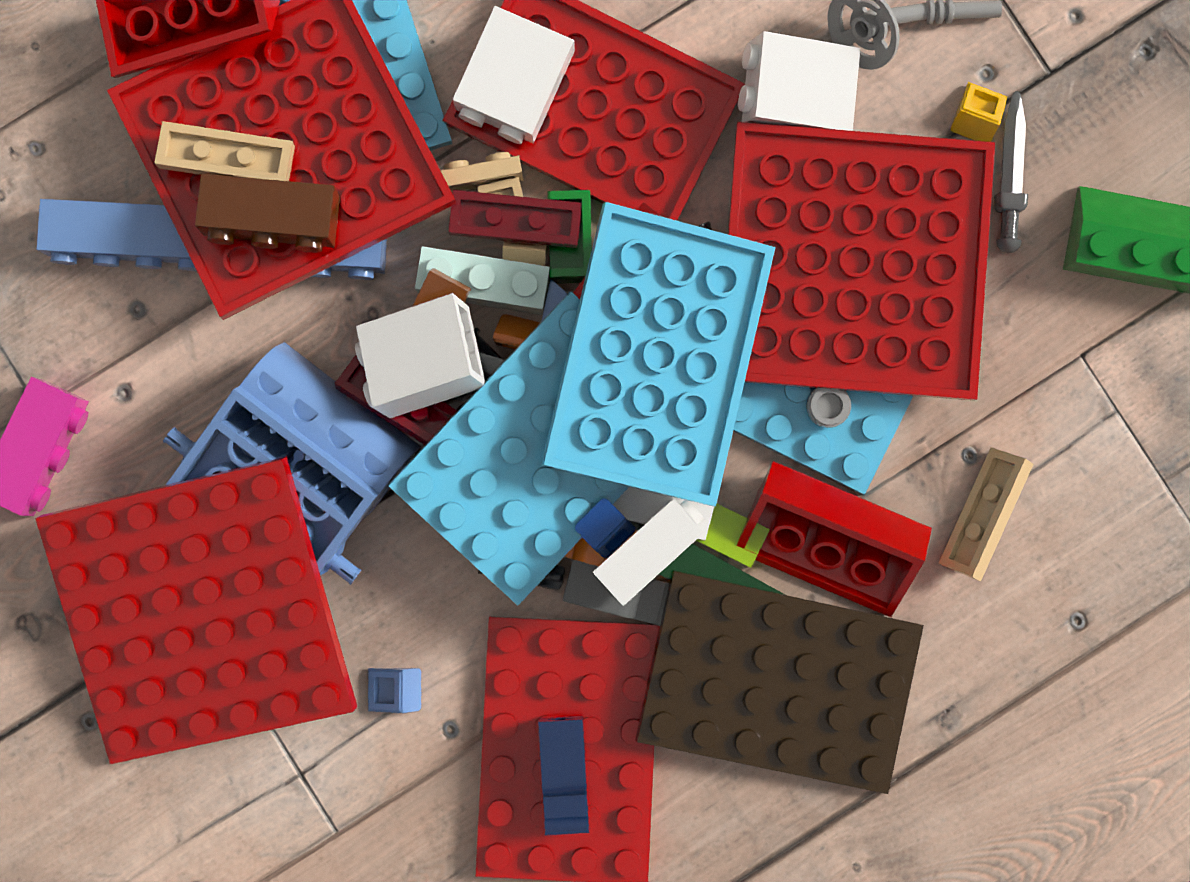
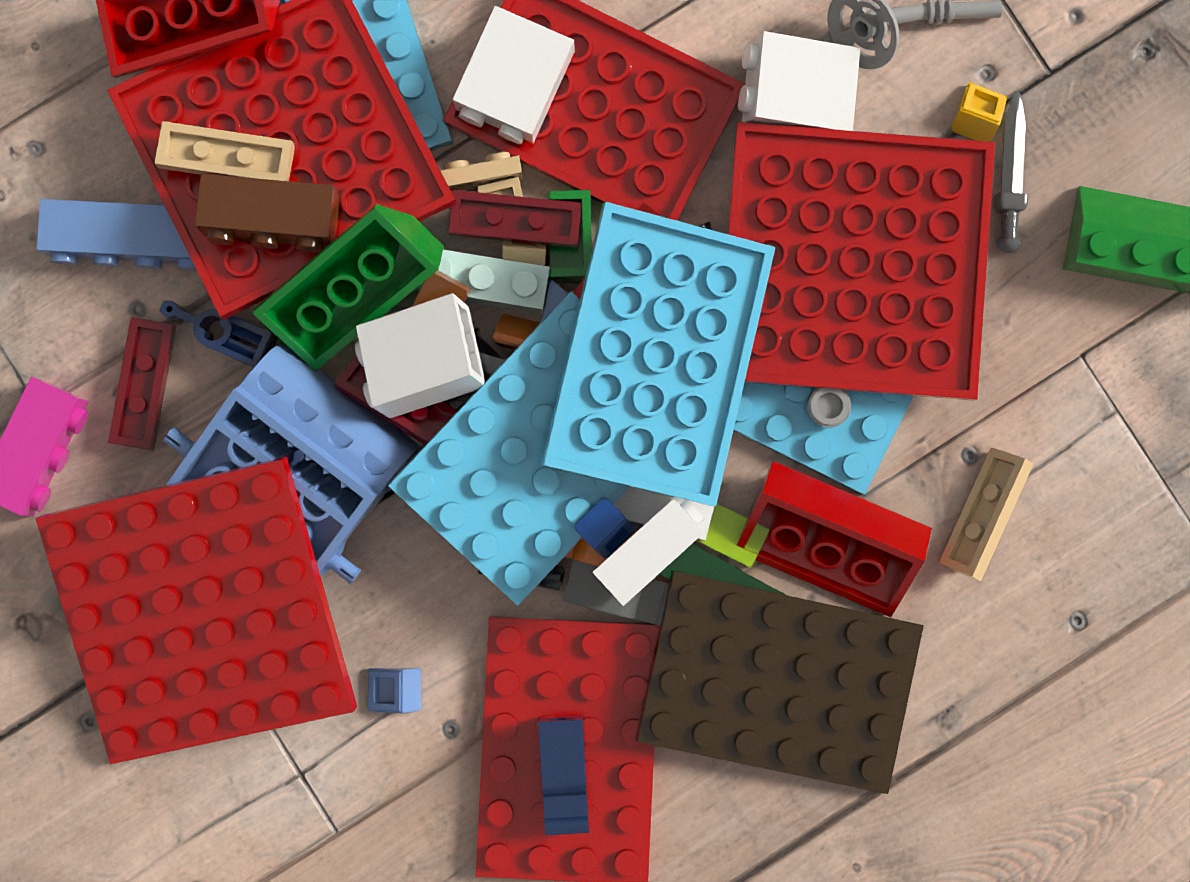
none -> dark red plate [108,317,177,451]
none -> dark blue piece [159,300,279,368]
none -> green slope [252,204,444,371]

